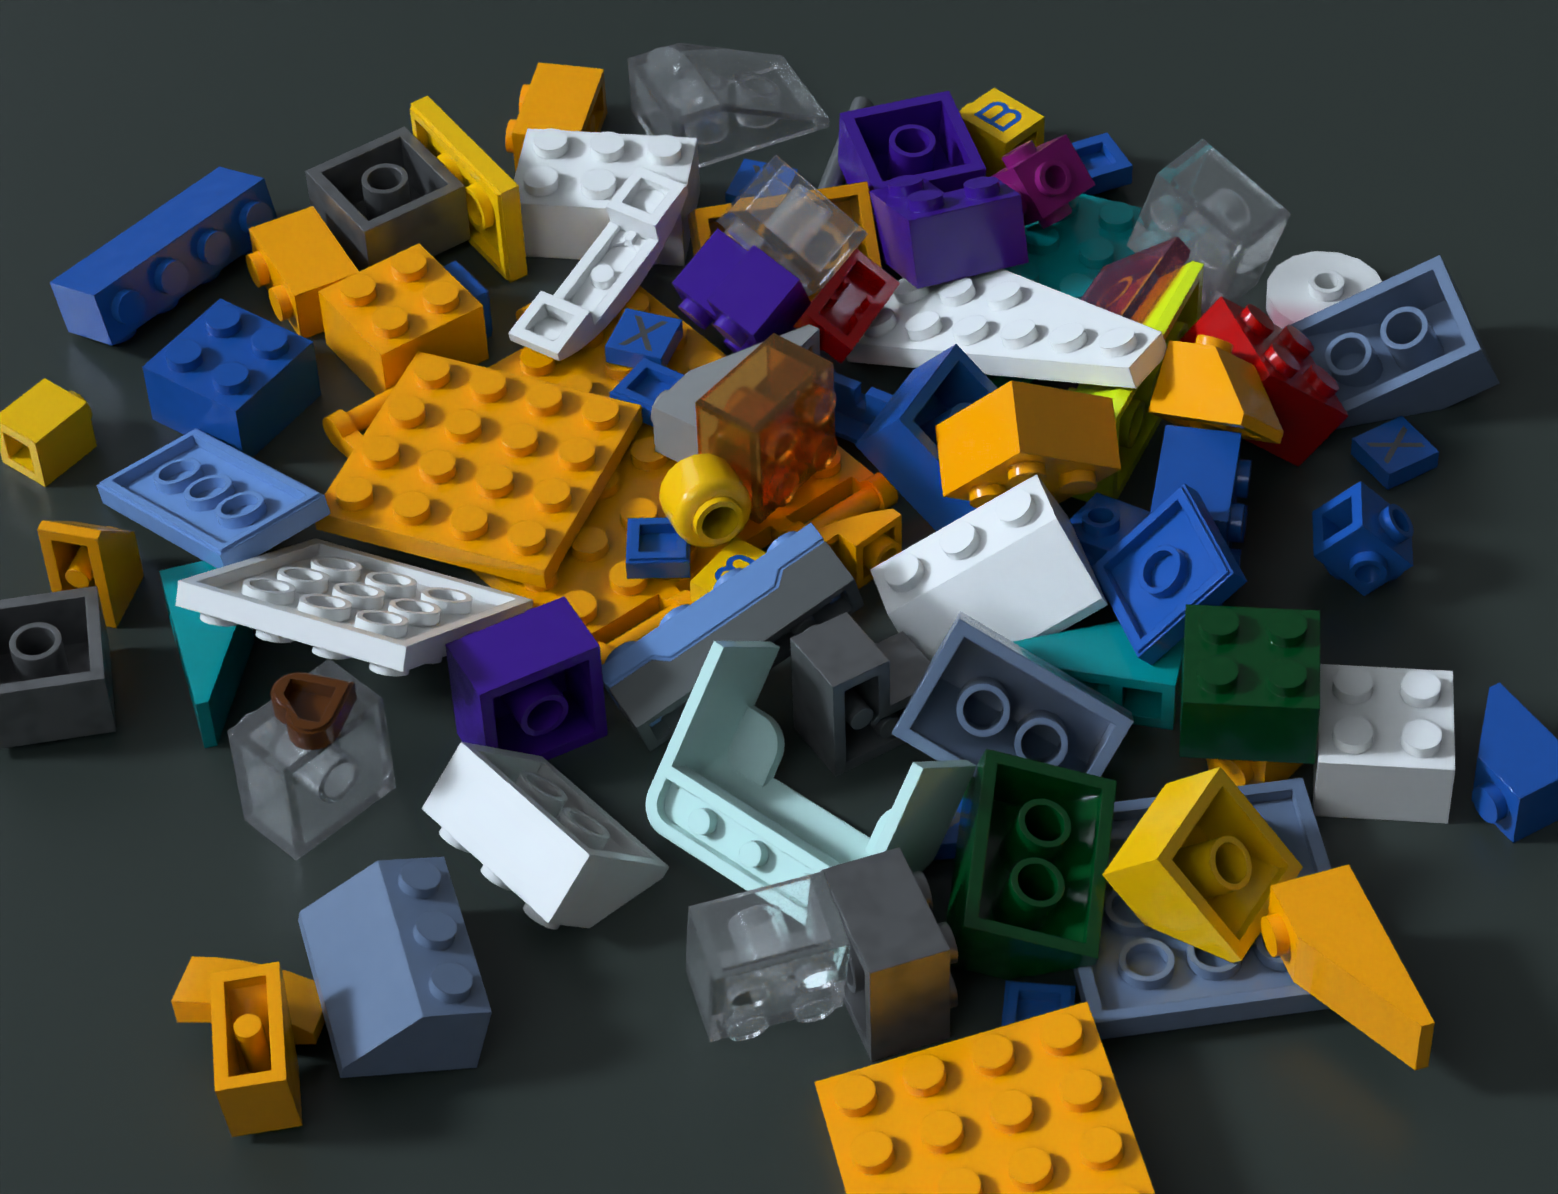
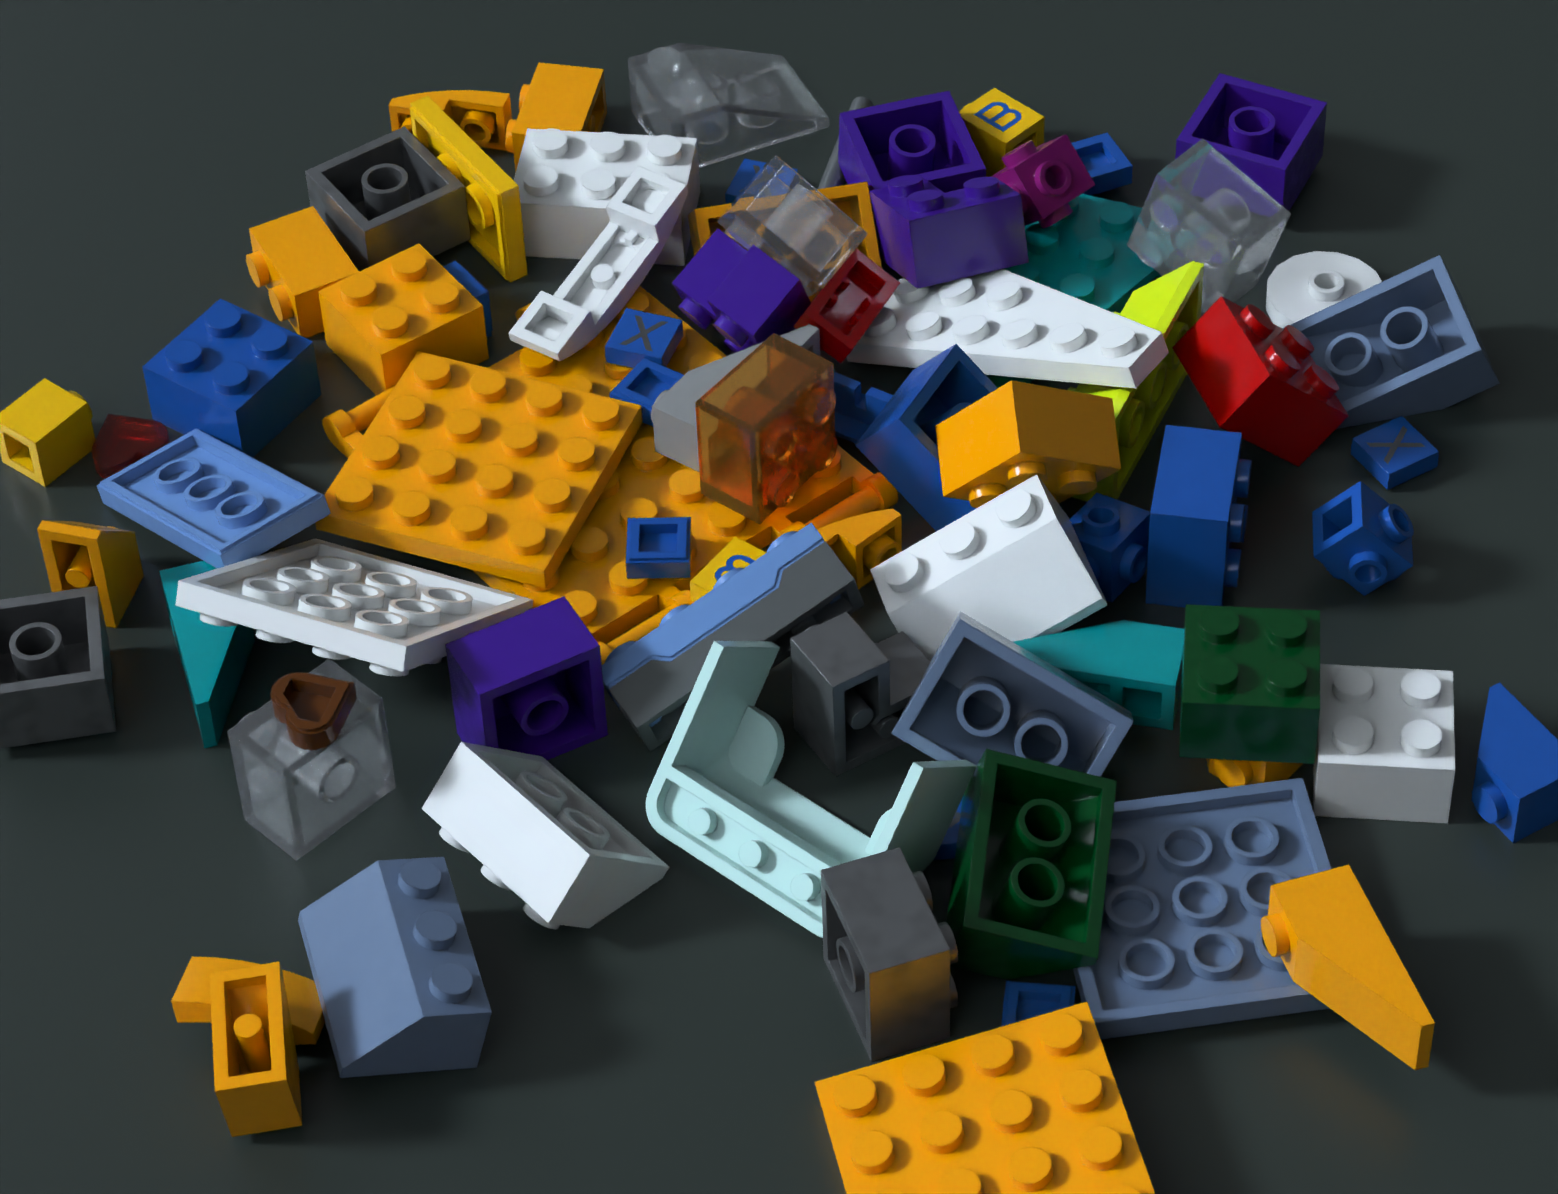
blue brick [50,166,278,346] -> none
yellow head [659,453,752,548] -> none
clear brick [686,871,850,1042] -> none
clear pink tile [1080,236,1191,324] -> none
blue tile [1091,484,1247,665] -> none
yellow slope [1102,767,1303,963] -> none
light orange slope [1147,335,1284,444] -> none
none -> clear red tile [91,414,170,478]
none -> light orange slope [388,90,512,151]
none -> dark purple brick [1173,73,1327,224]

